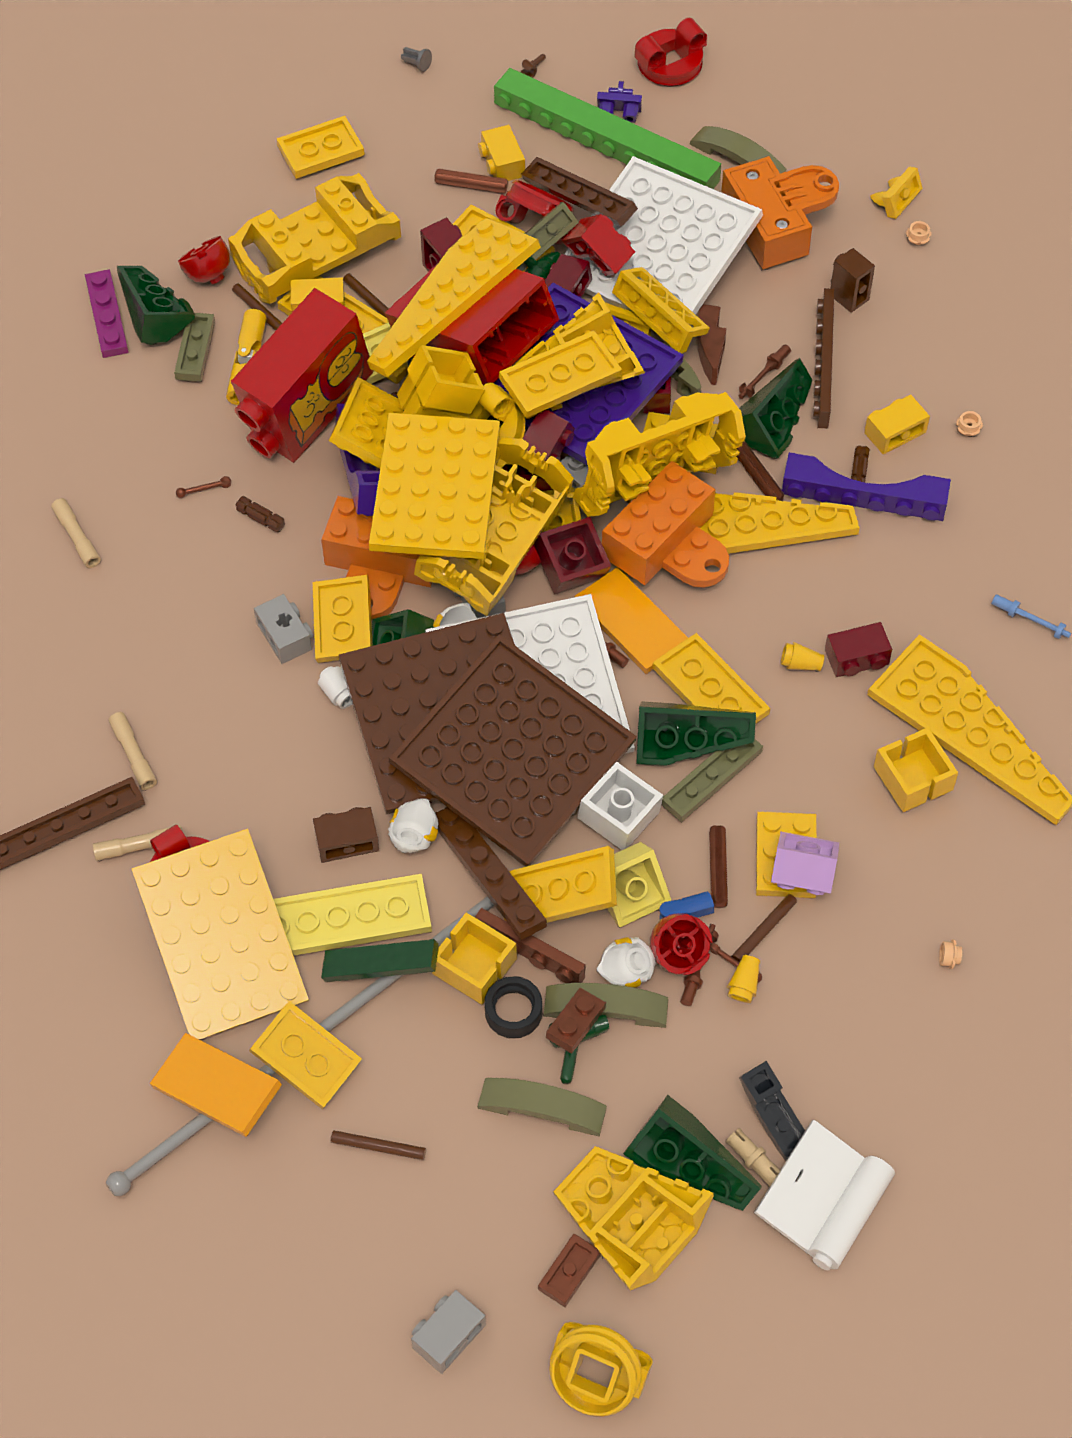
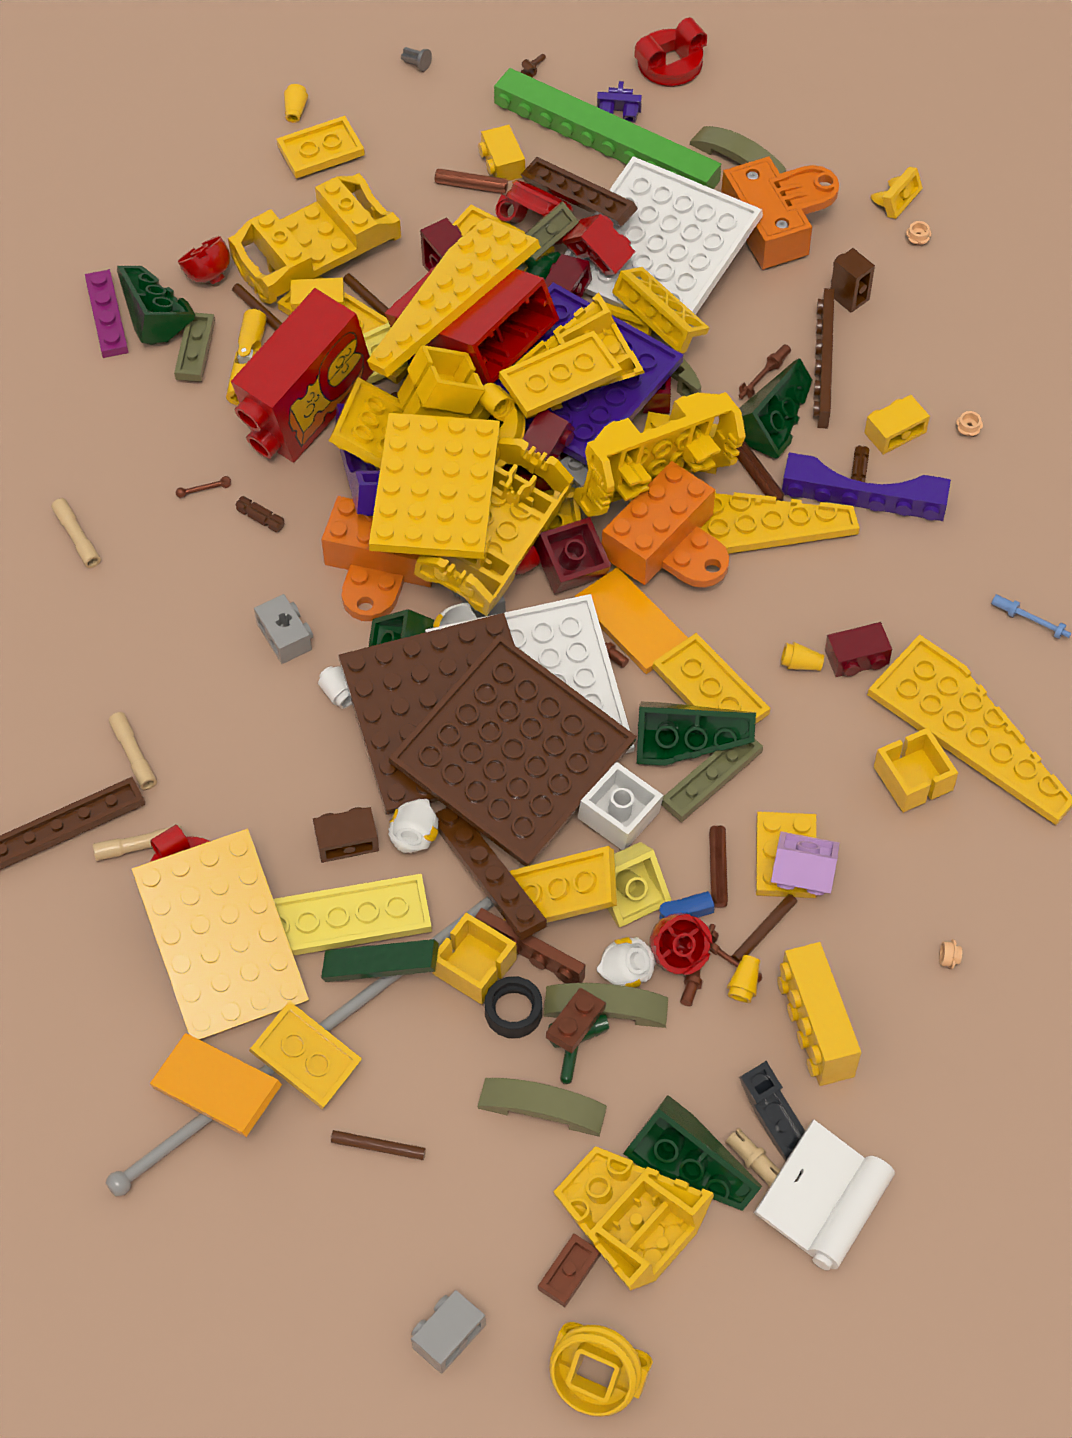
yellow plate [312,575,373,663] -> none
copper slope [697,304,727,385] -> none
none -> yellow cone [284,84,308,123]
none -> yellow brick [777,942,861,1086]

